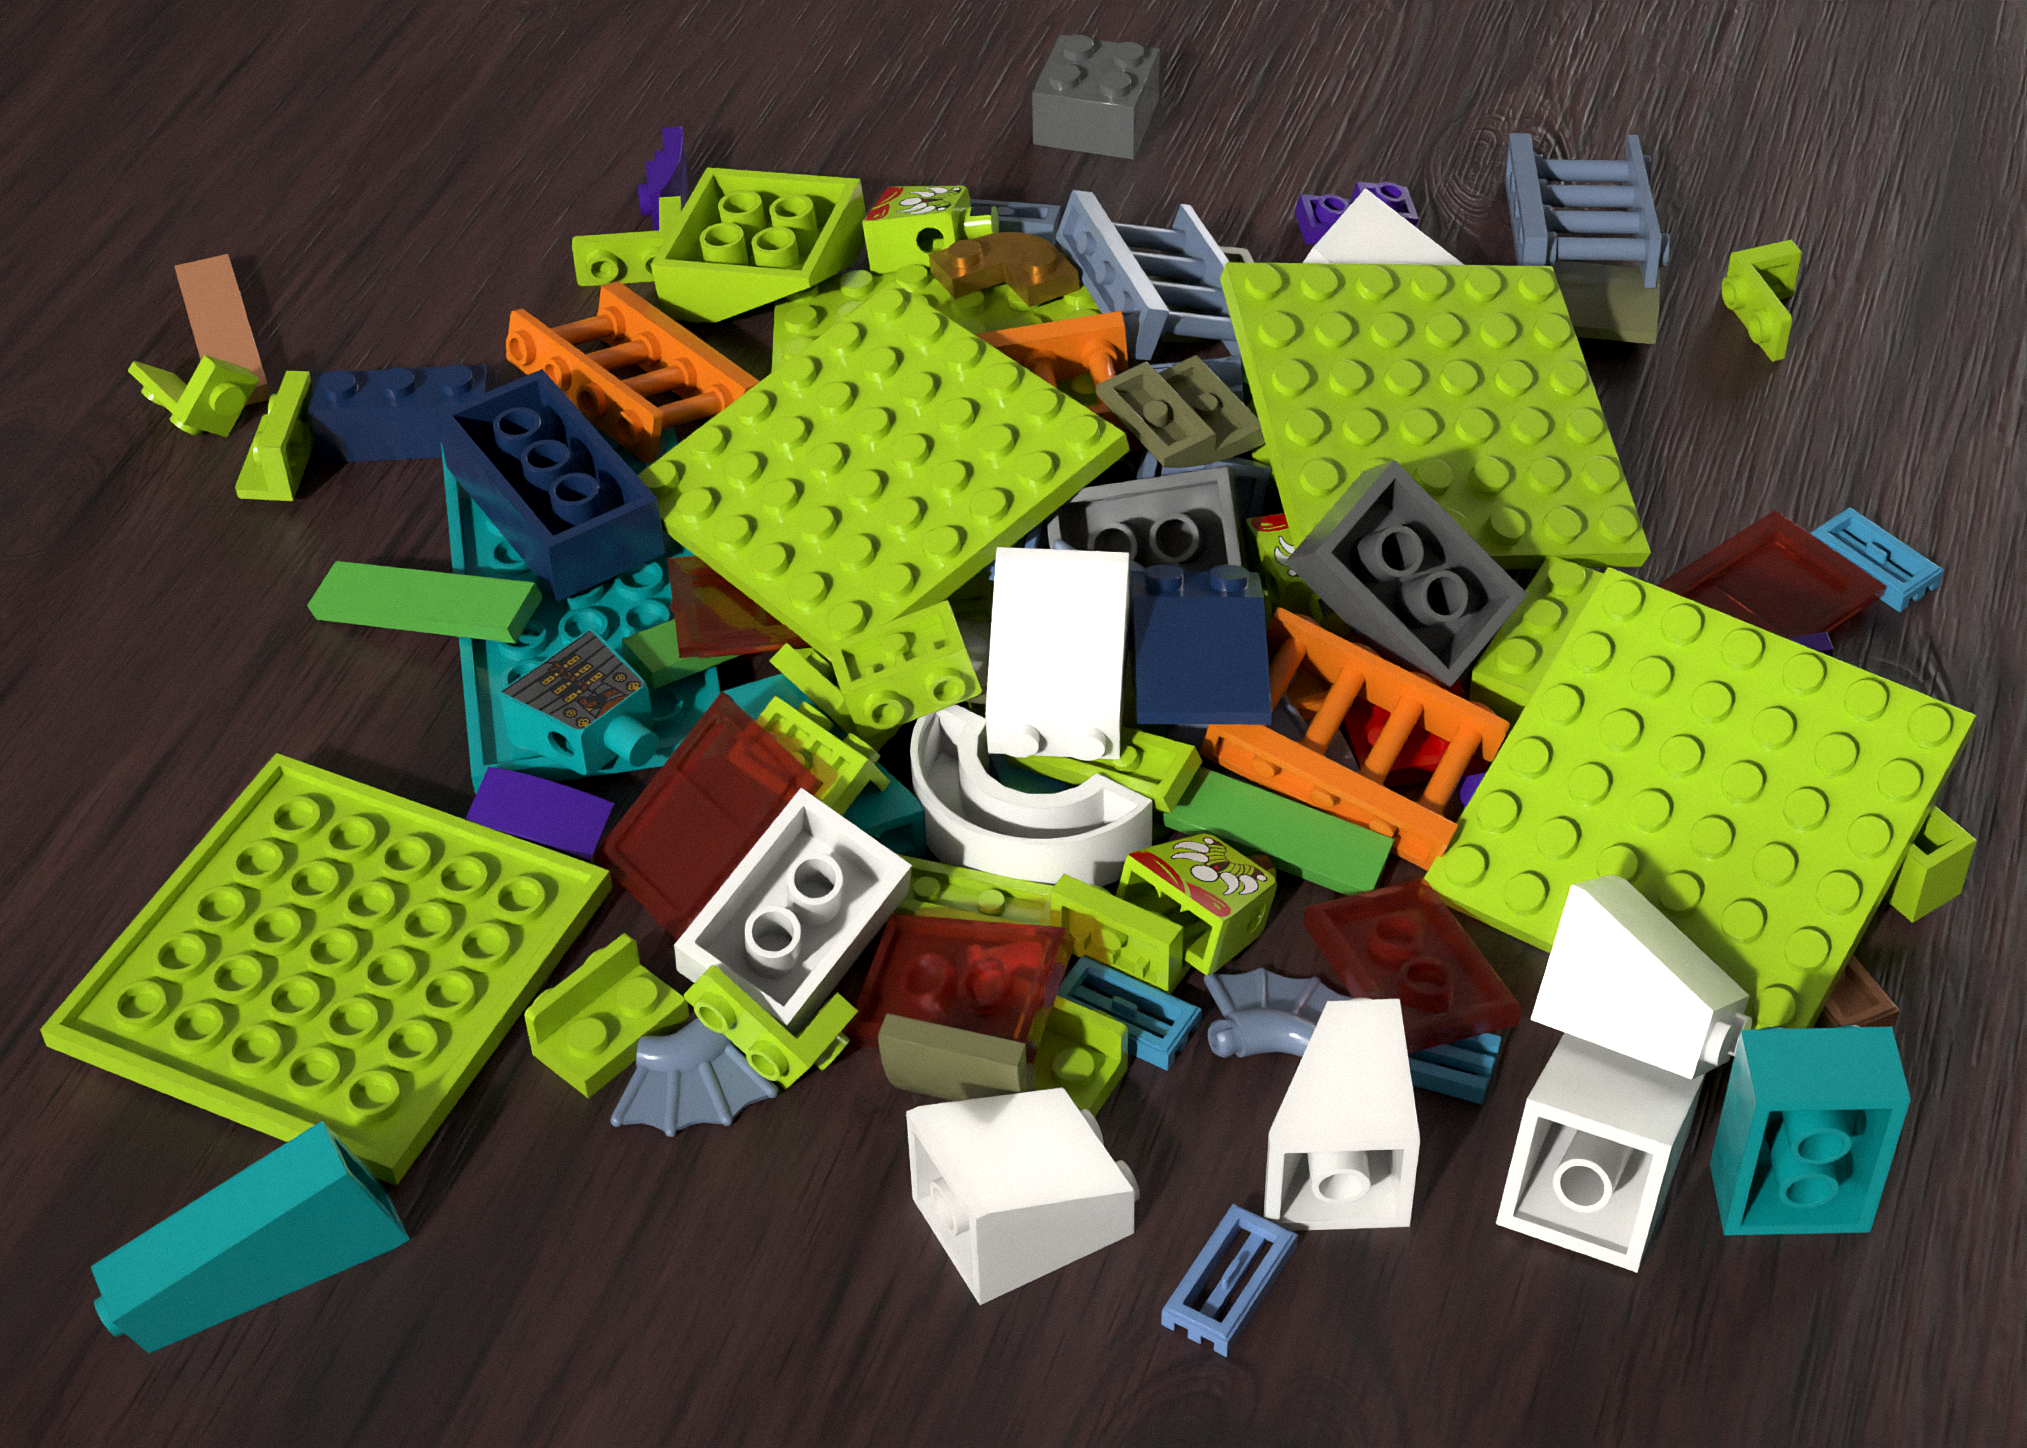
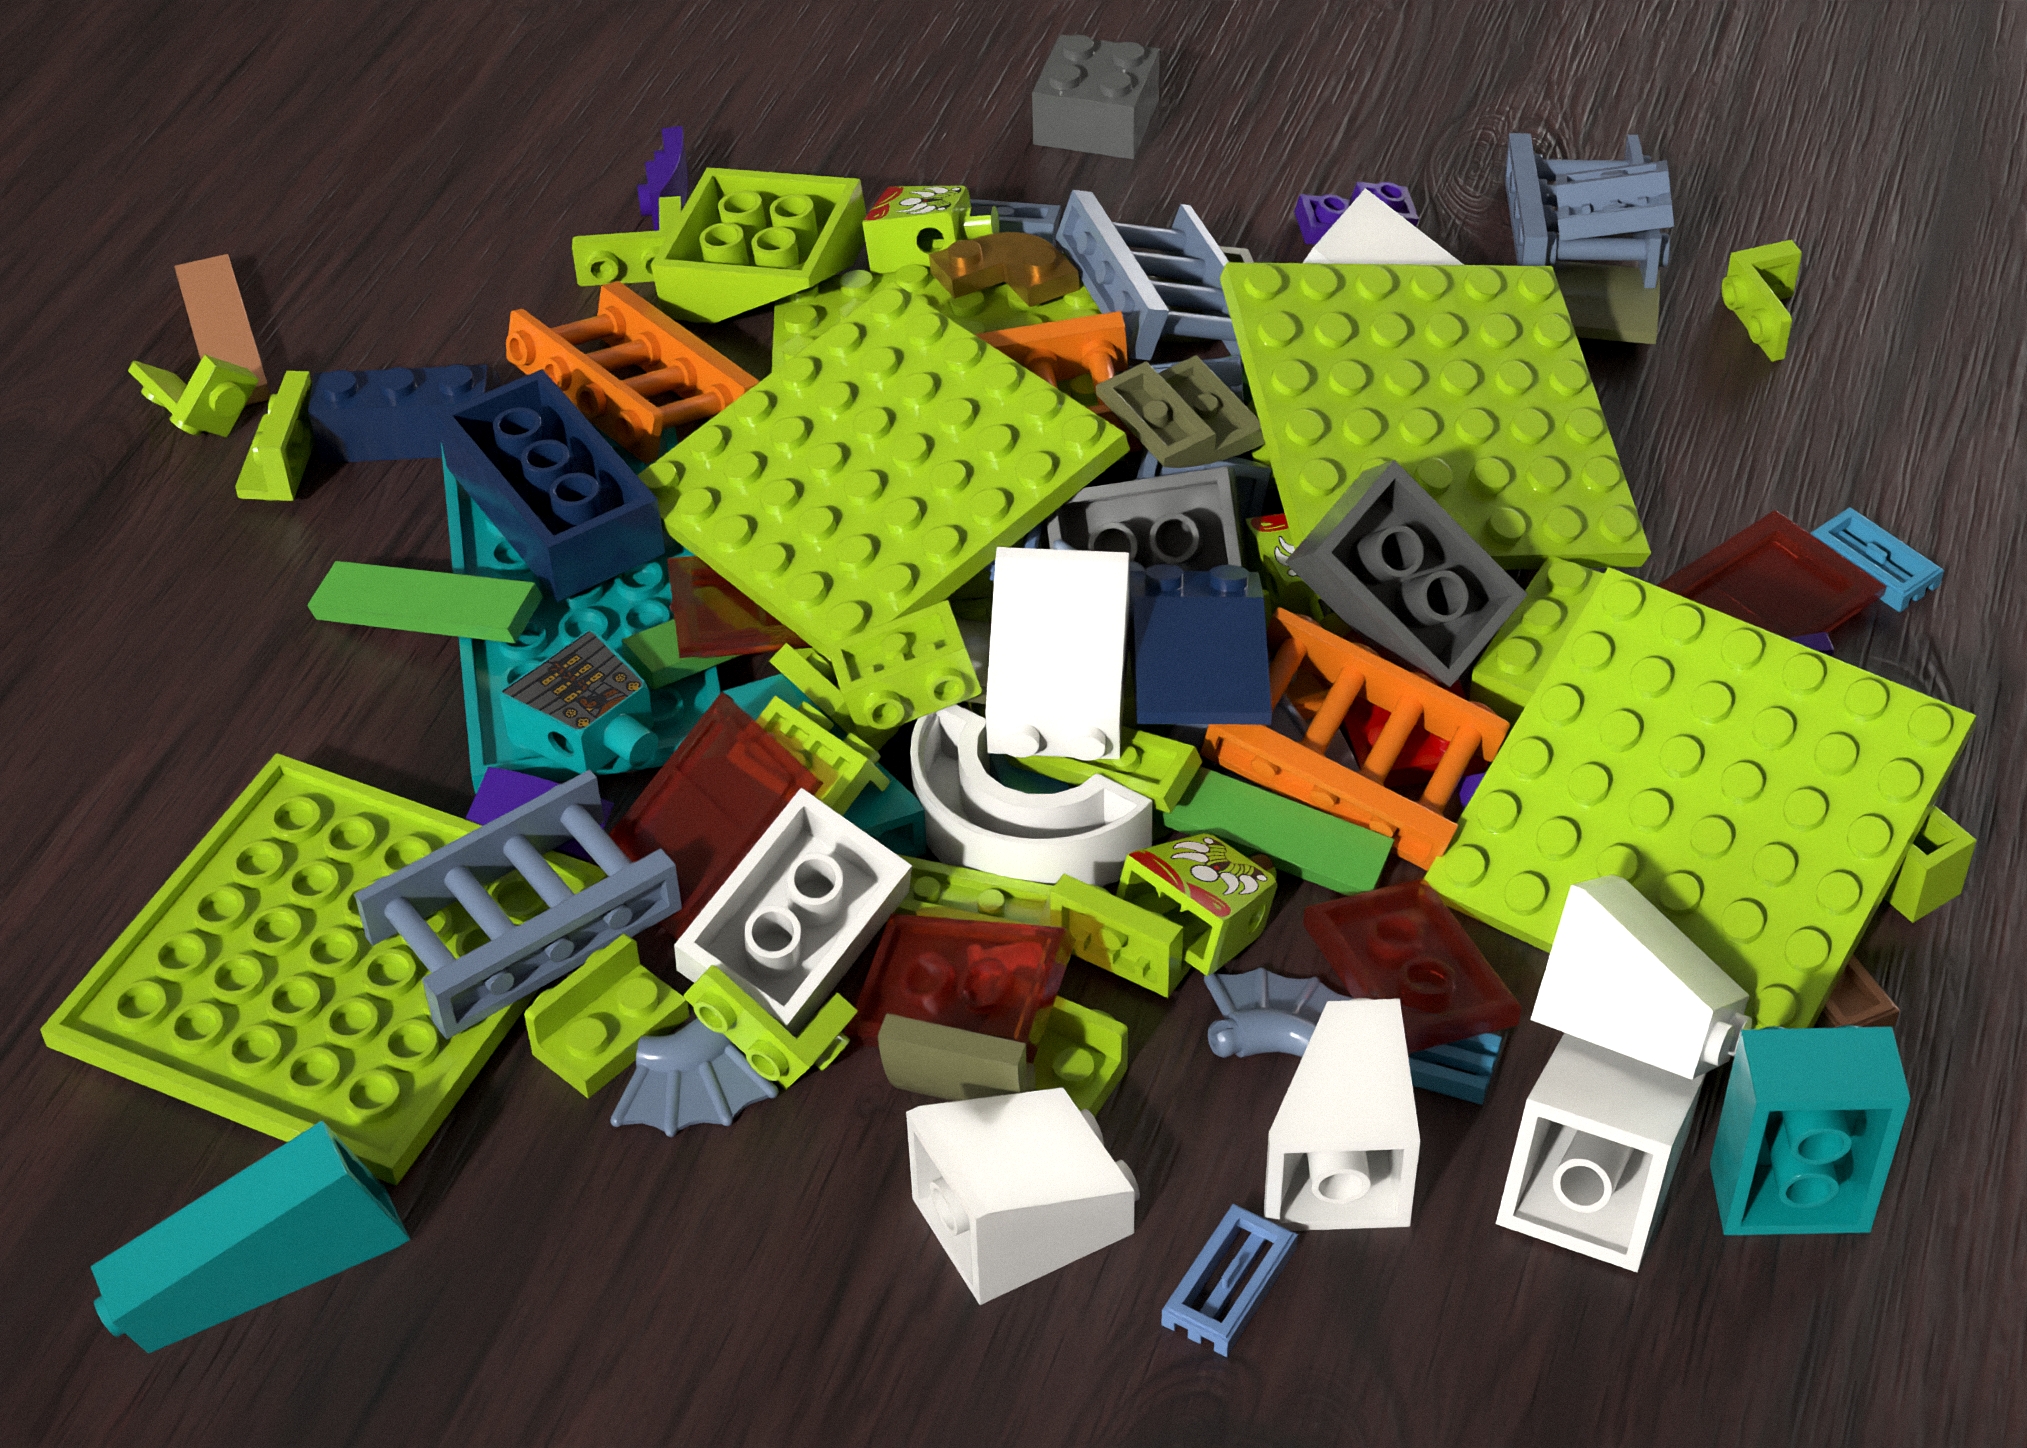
dark azure tile [1054,955,1202,1071] -> none
none -> sand blue fence [354,770,682,1039]
none -> sand blue slope [1556,160,1674,241]

